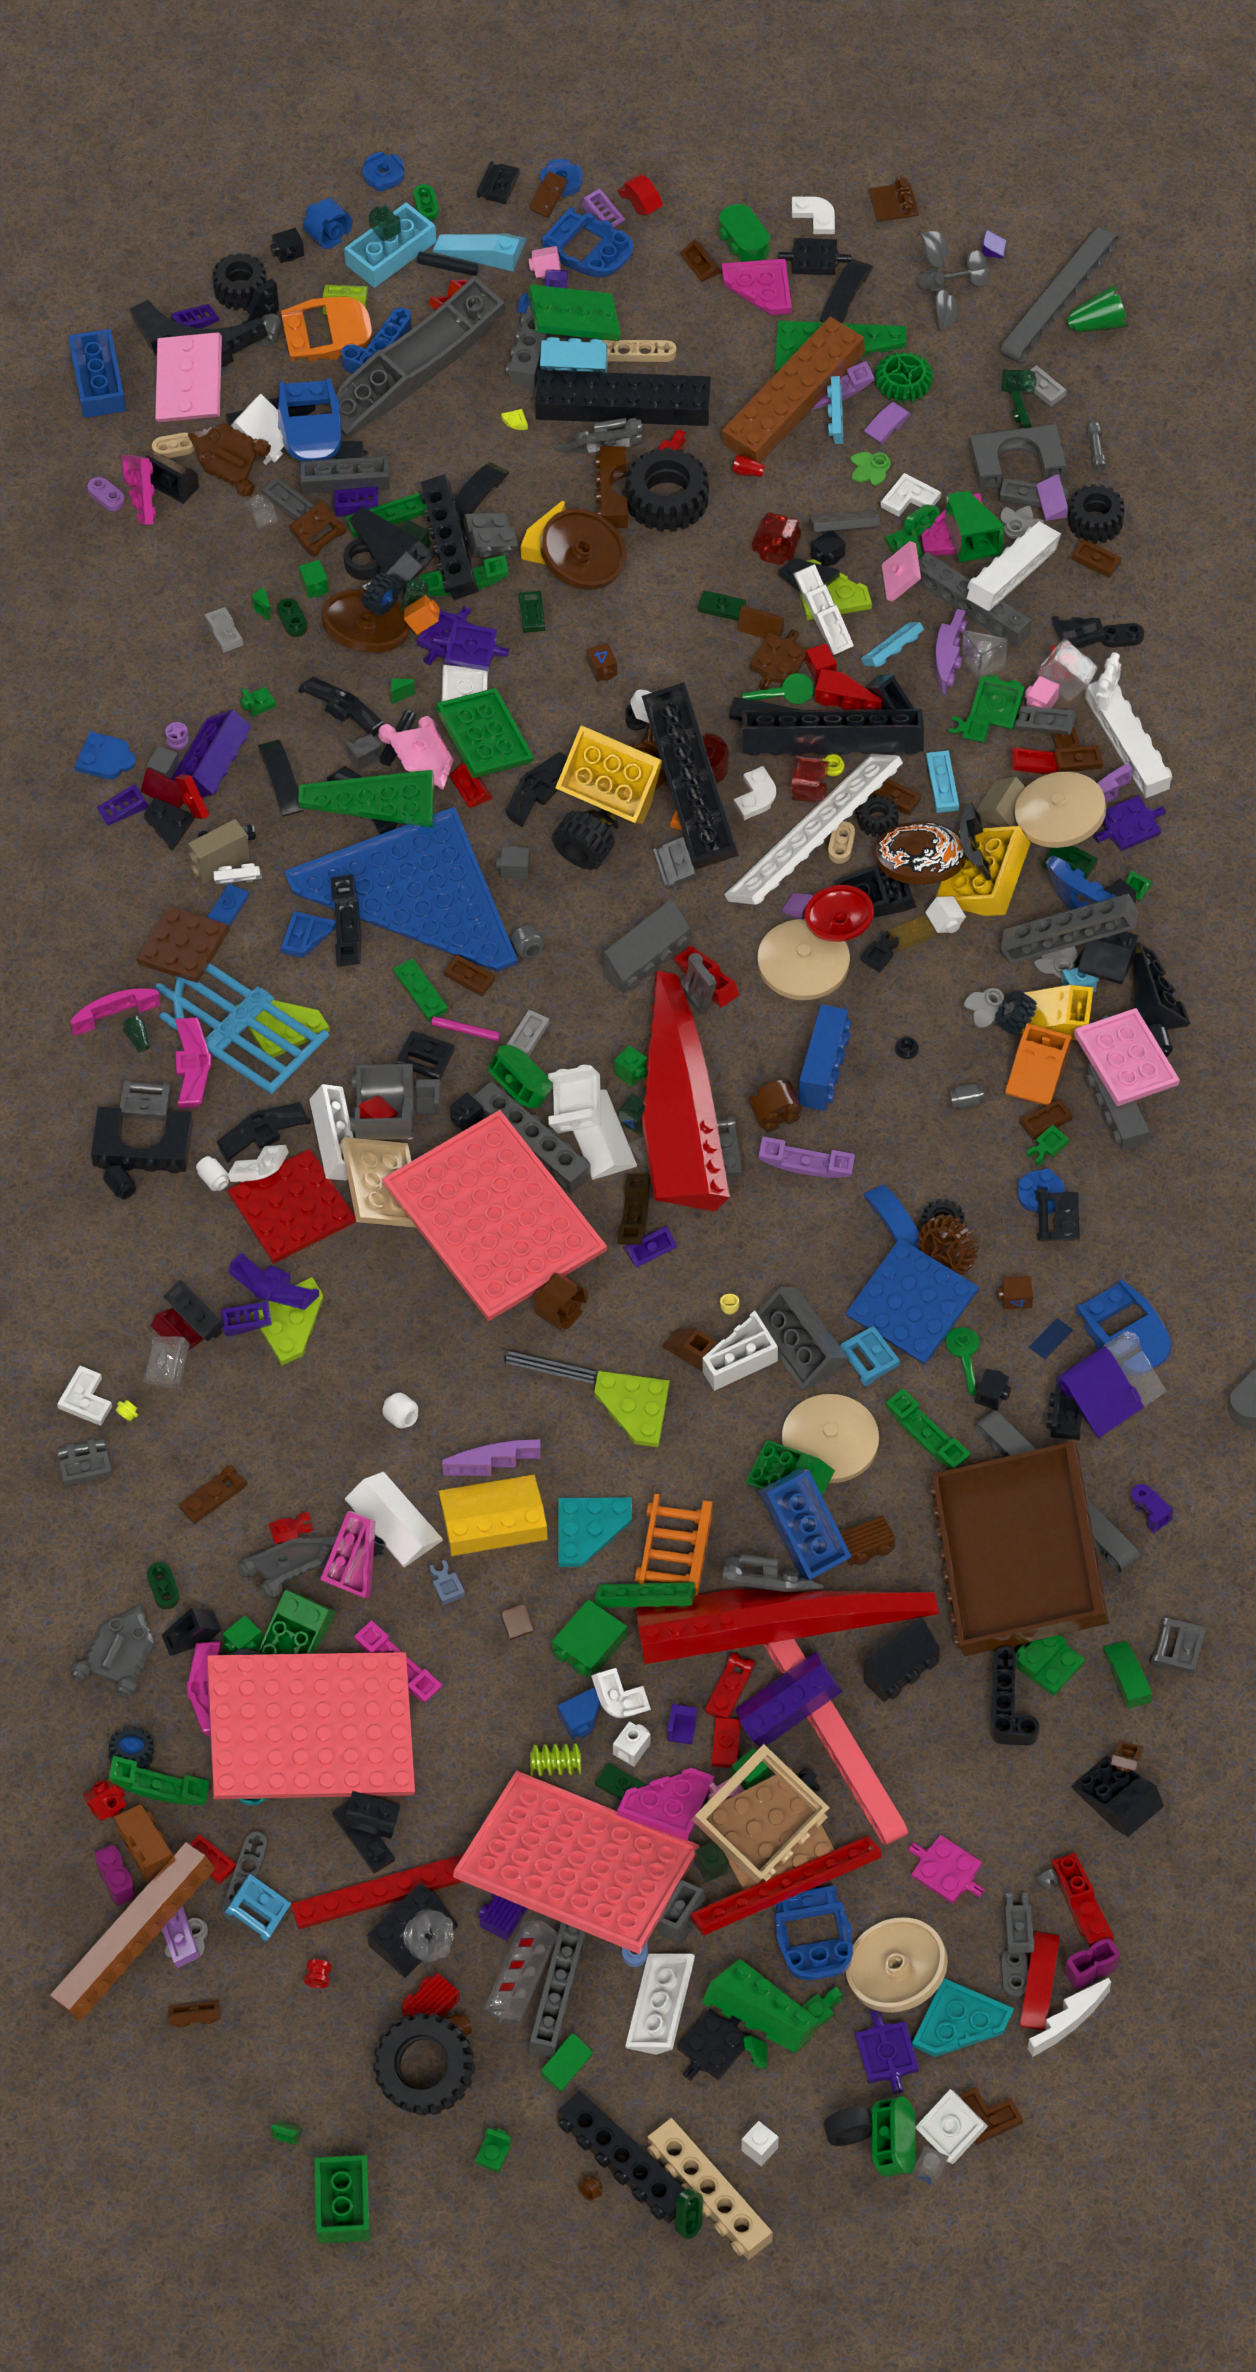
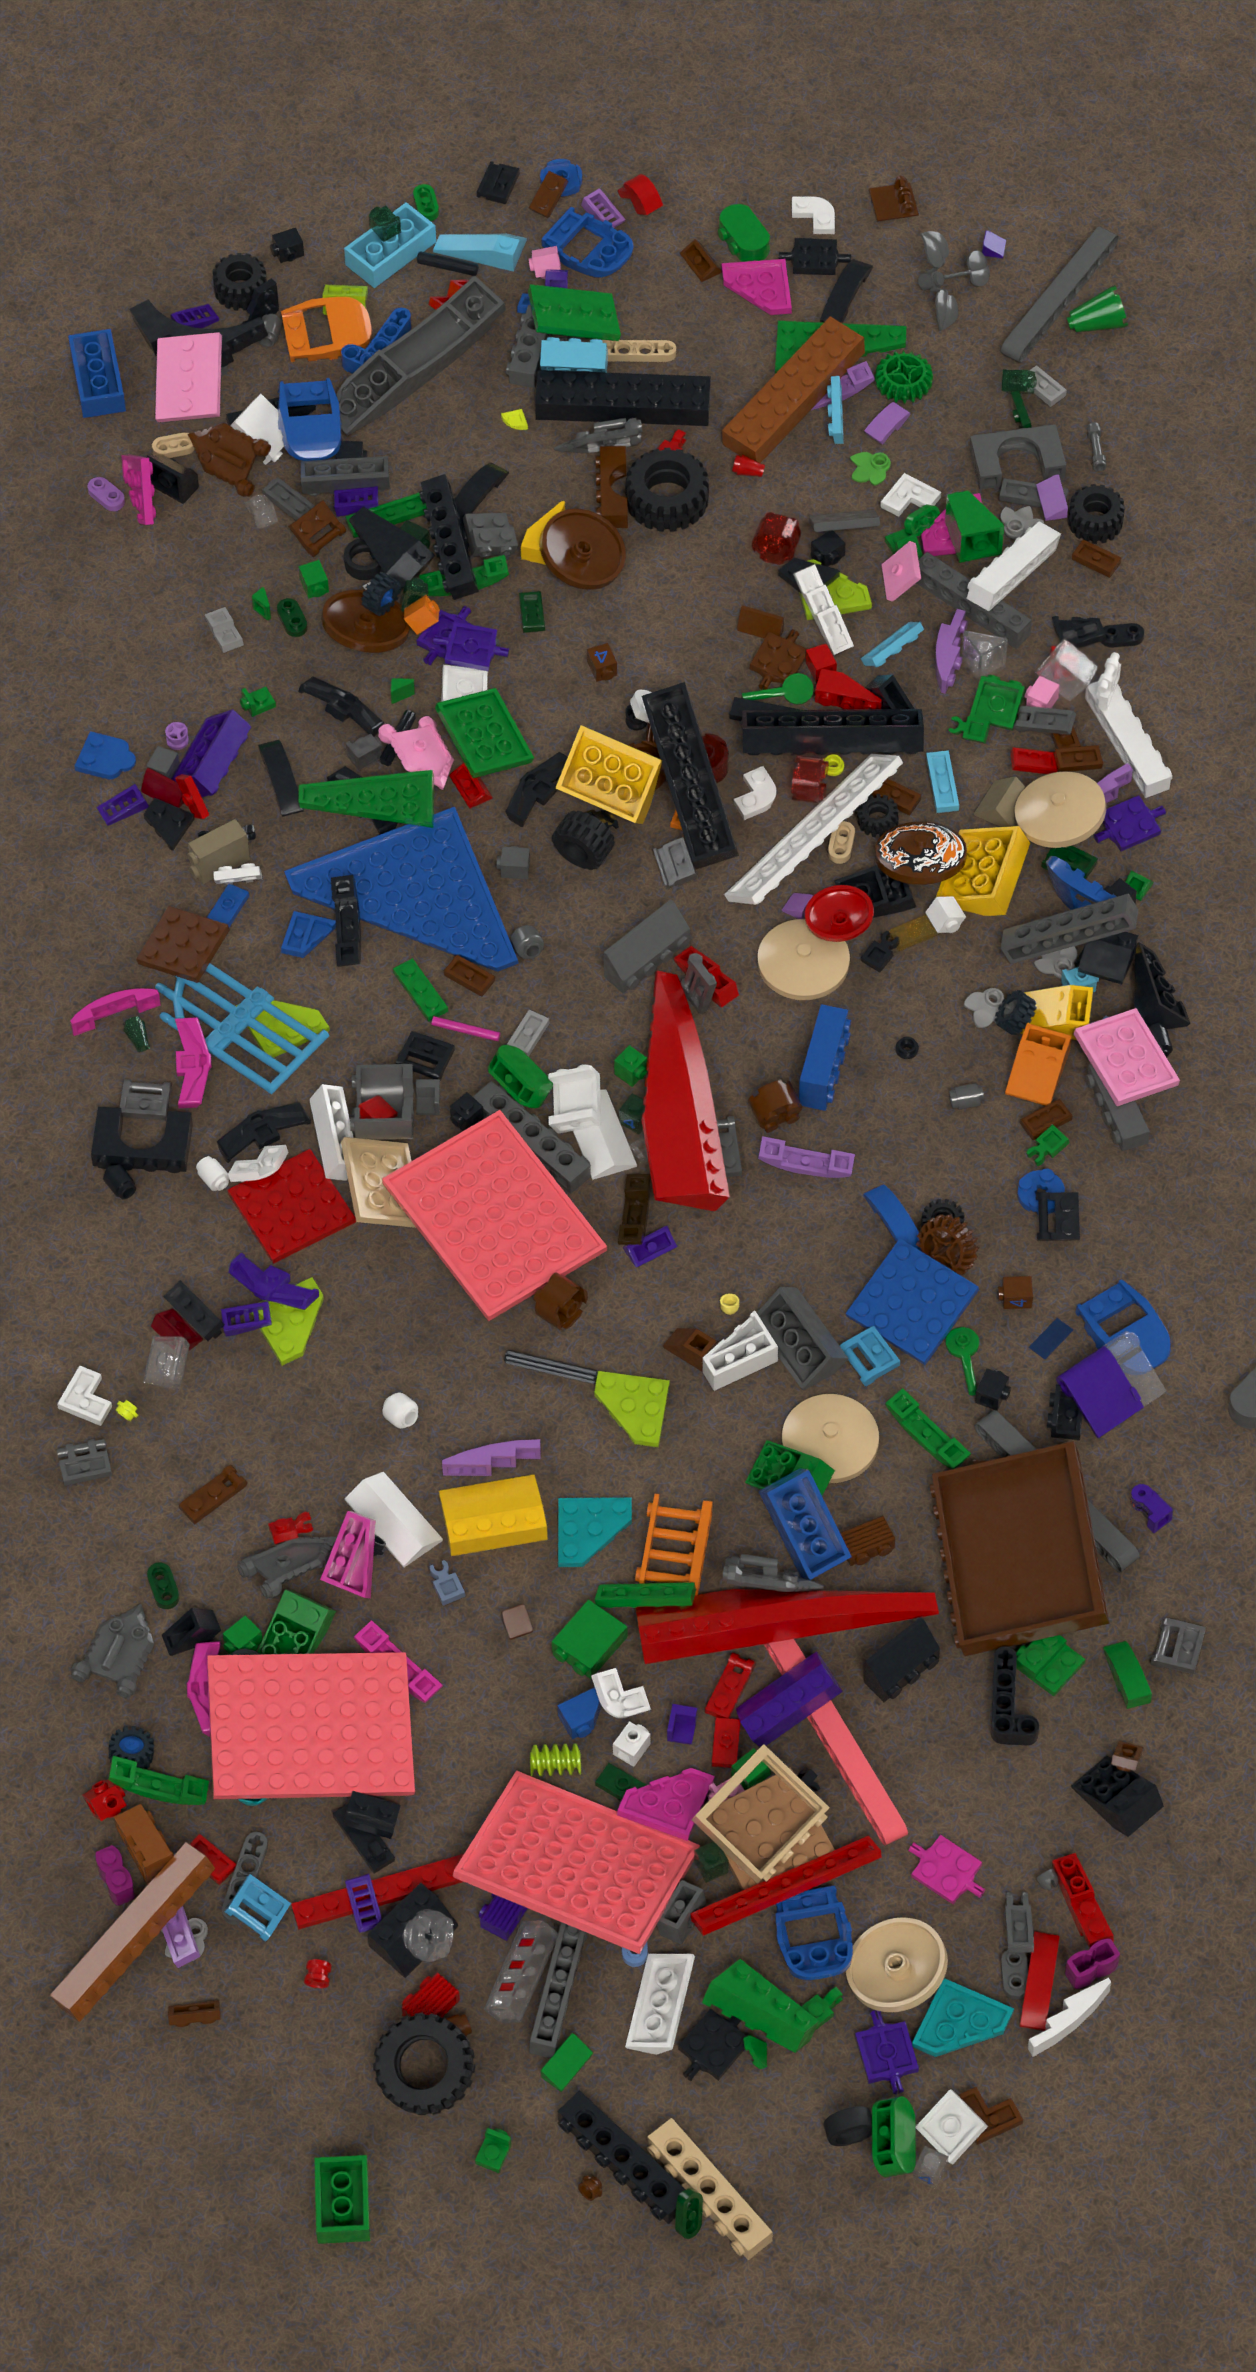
green slope [271,2121,303,2146] -> none
blue brick [303,197,353,249] -> none
blue plate [362,152,404,191] -> none
dark green plate [698,590,746,621] -> none
white brick [741,2121,779,2166] -> none
black slope [960,802,992,881] -> none
none -> dark purple slope [344,1874,382,1933]

